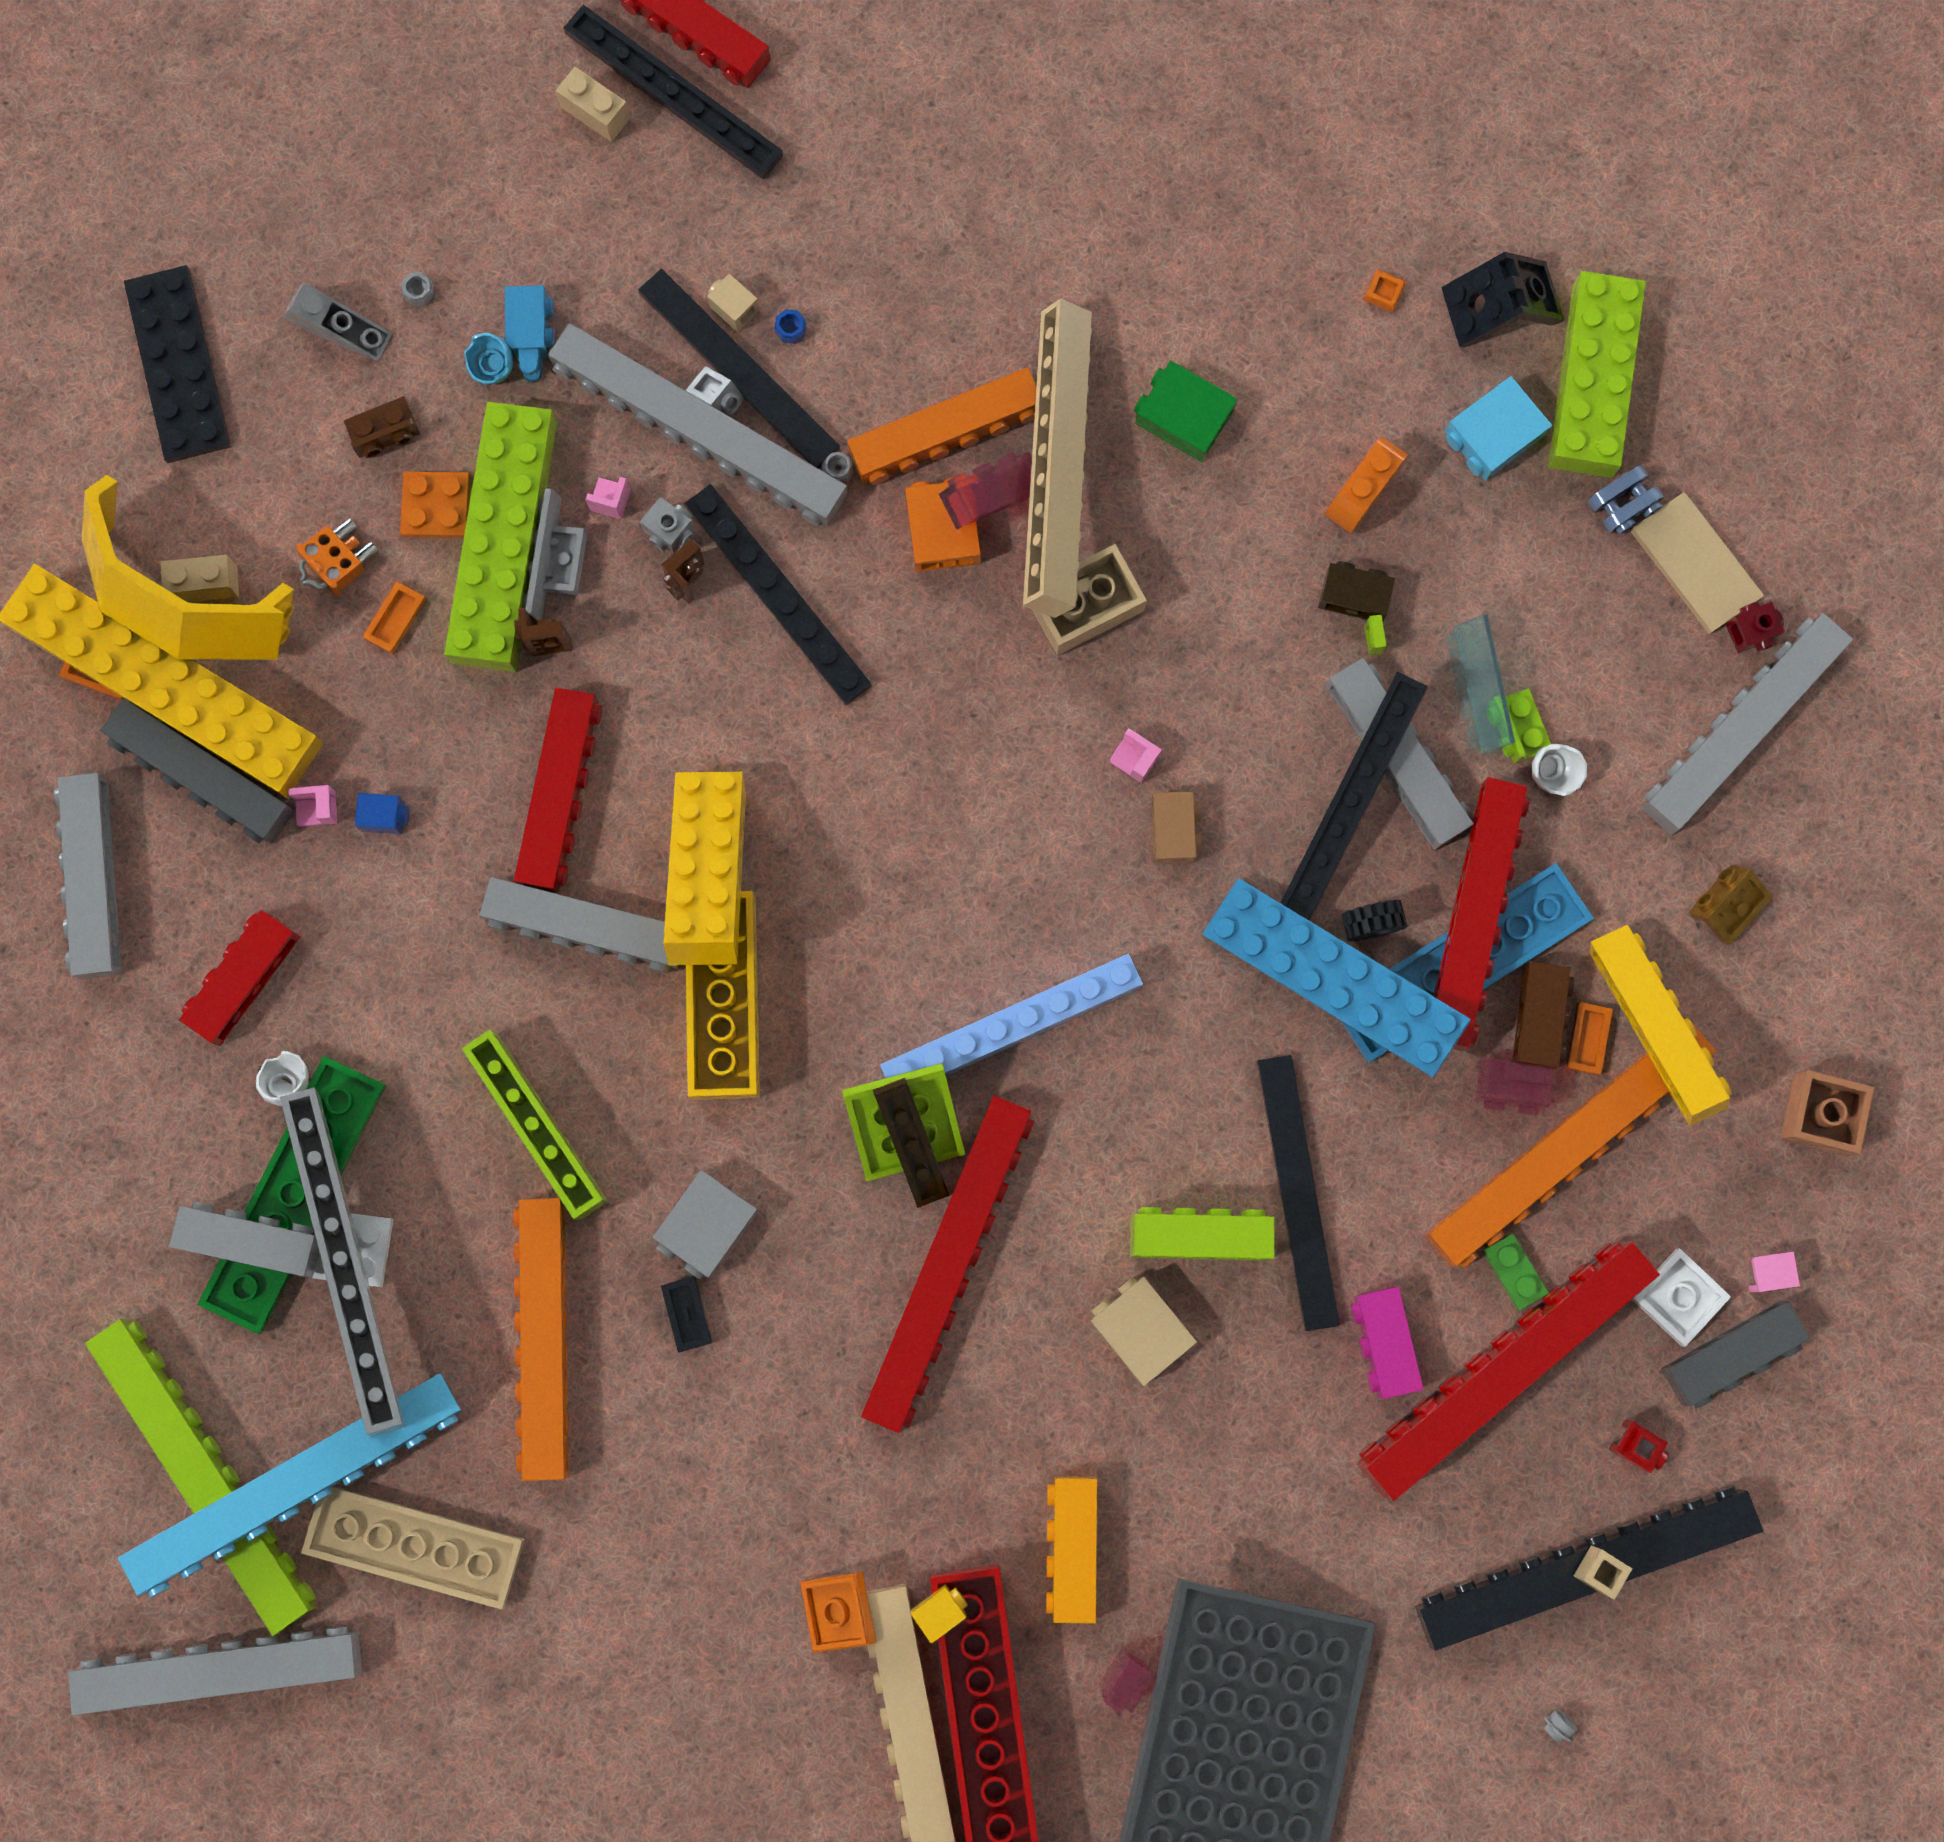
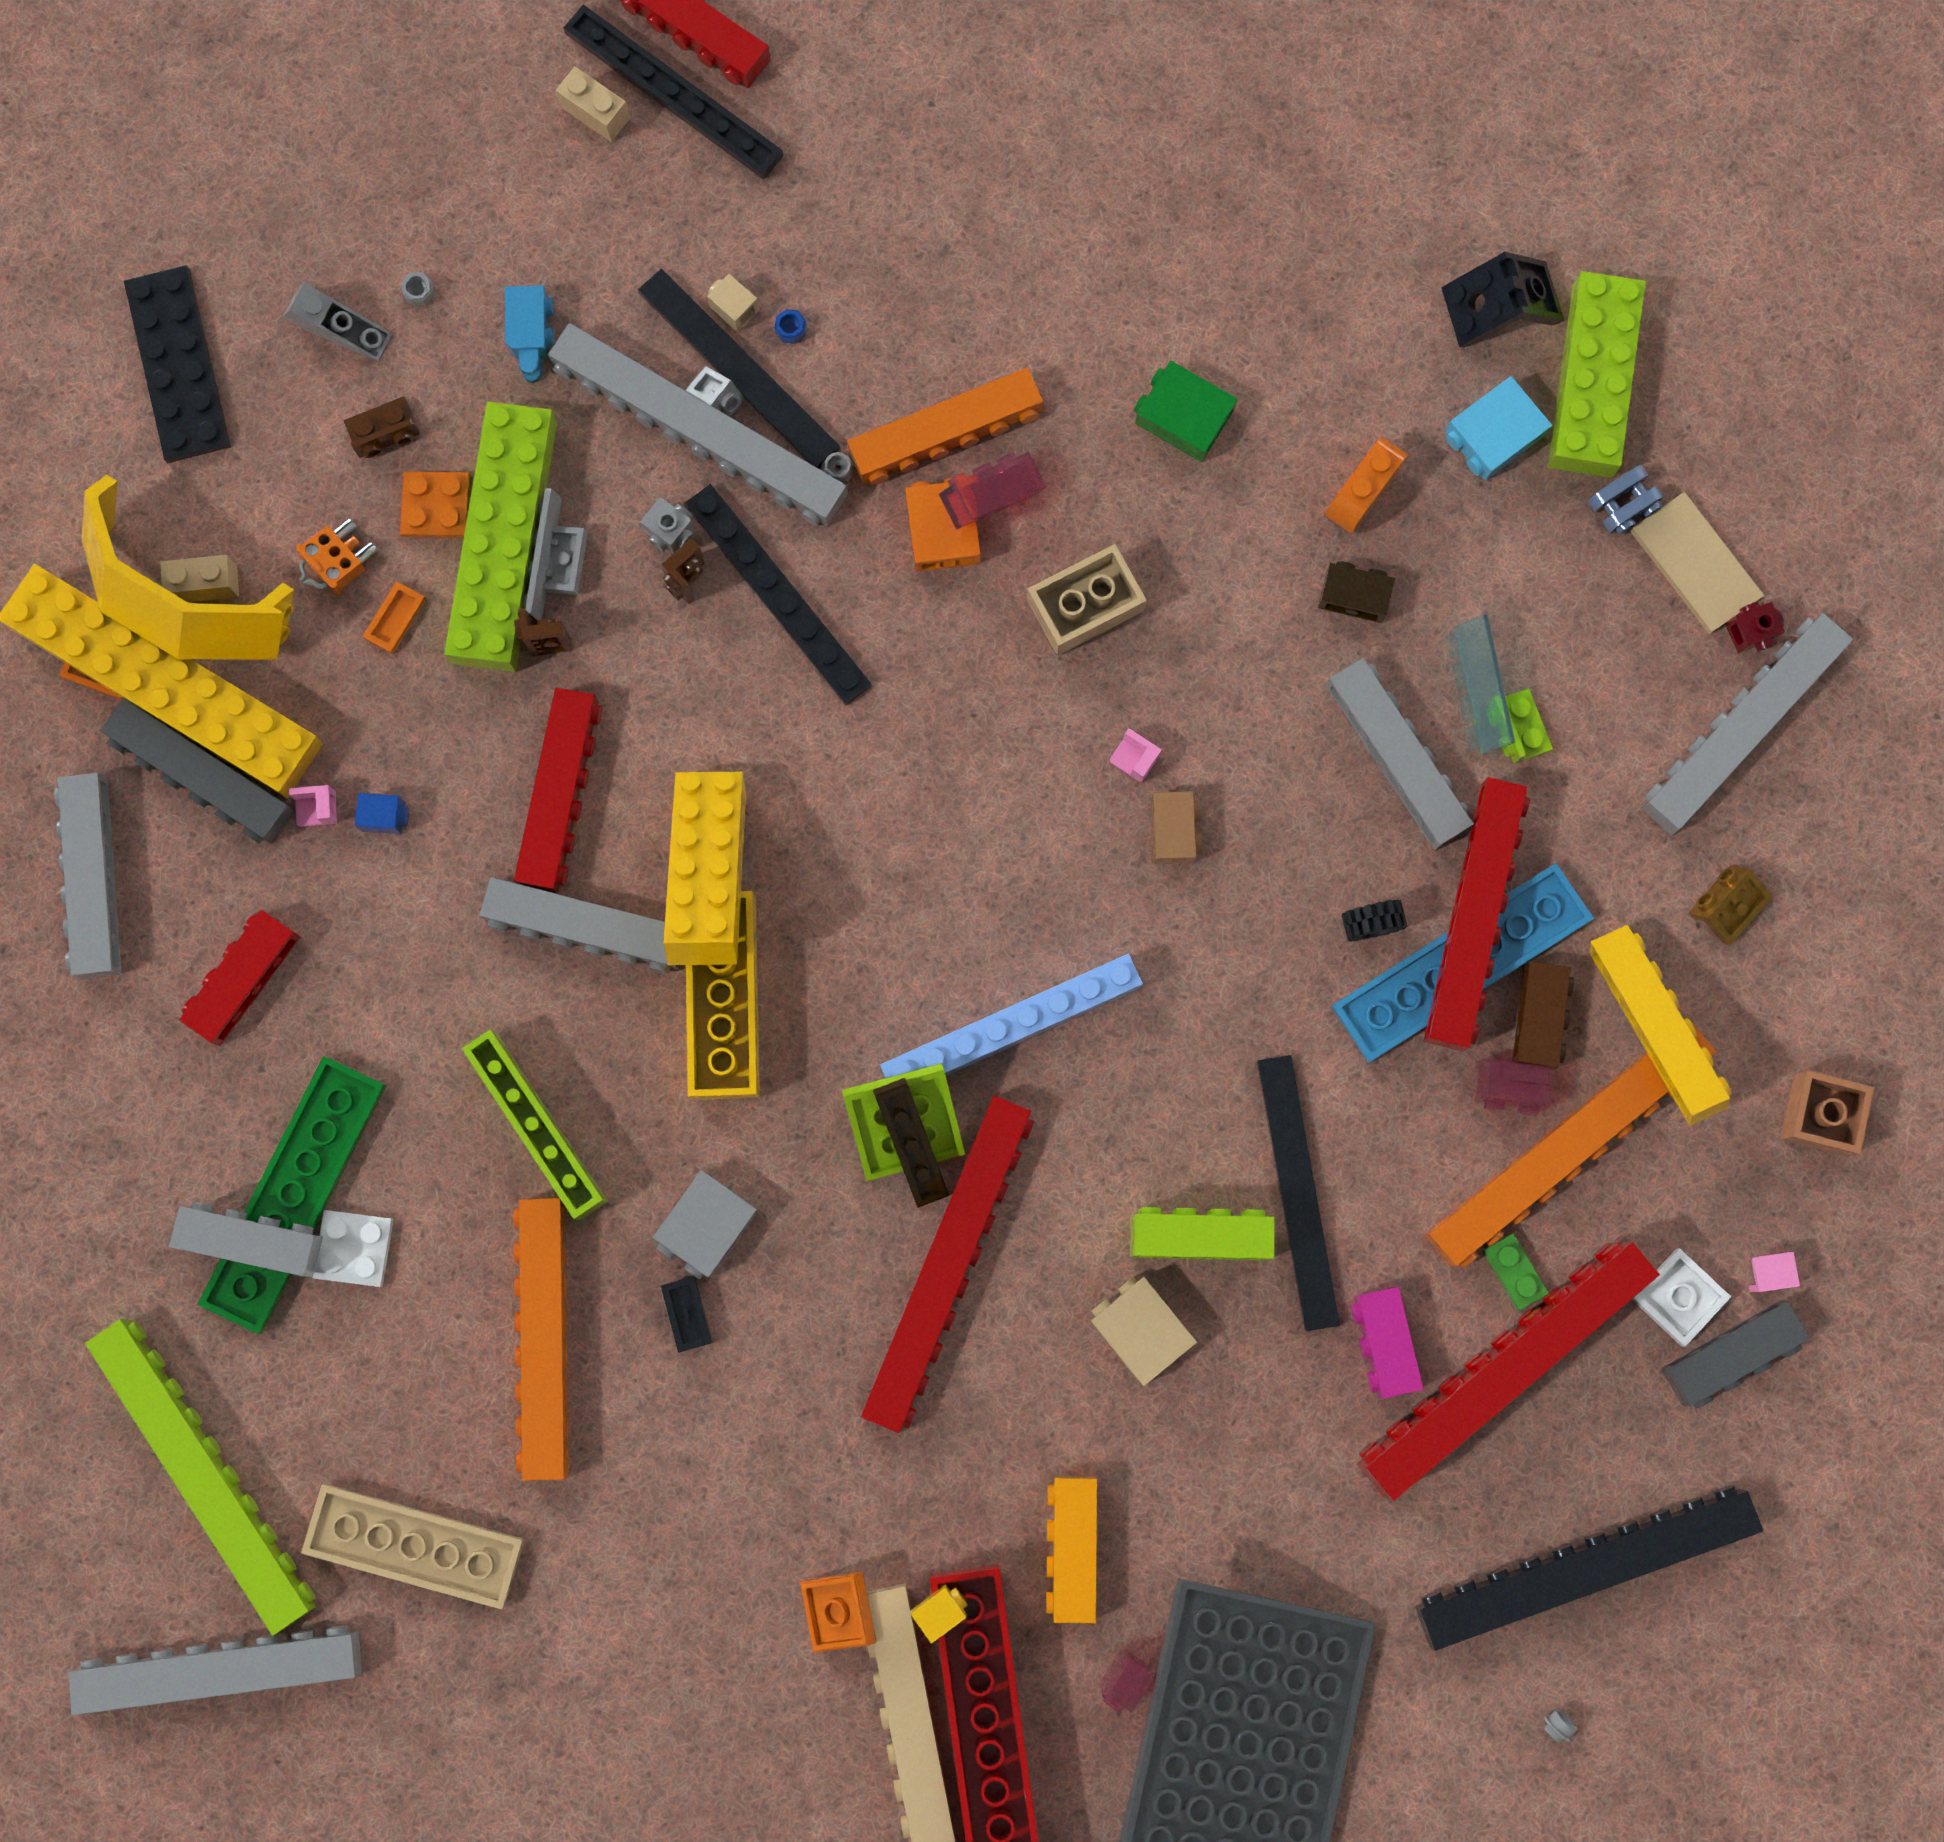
medium azure brick [118,1374,462,1598] -> none
white hair [256,1051,309,1106] -> none
light grey brick [280,1088,406,1438] -> none
medium azure hair [464,333,514,386] -> none
bright pink panel [585,477,631,519] -> none
tan brick [1023,298,1092,618] -> none
dark azure plate [1202,878,1471,1078] -> none
black plate [1280,672,1428,921] -> none
orange tile [1363,269,1406,313] -> none
lime tile [1364,615,1387,656] -> none
white hair [1532,744,1587,796] -> none
orange tile [1565,1002,1613,1076] -> none
tan brick [1574,1546,1632,1600] -> none
red window [1608,1420,1669,1473] -> none

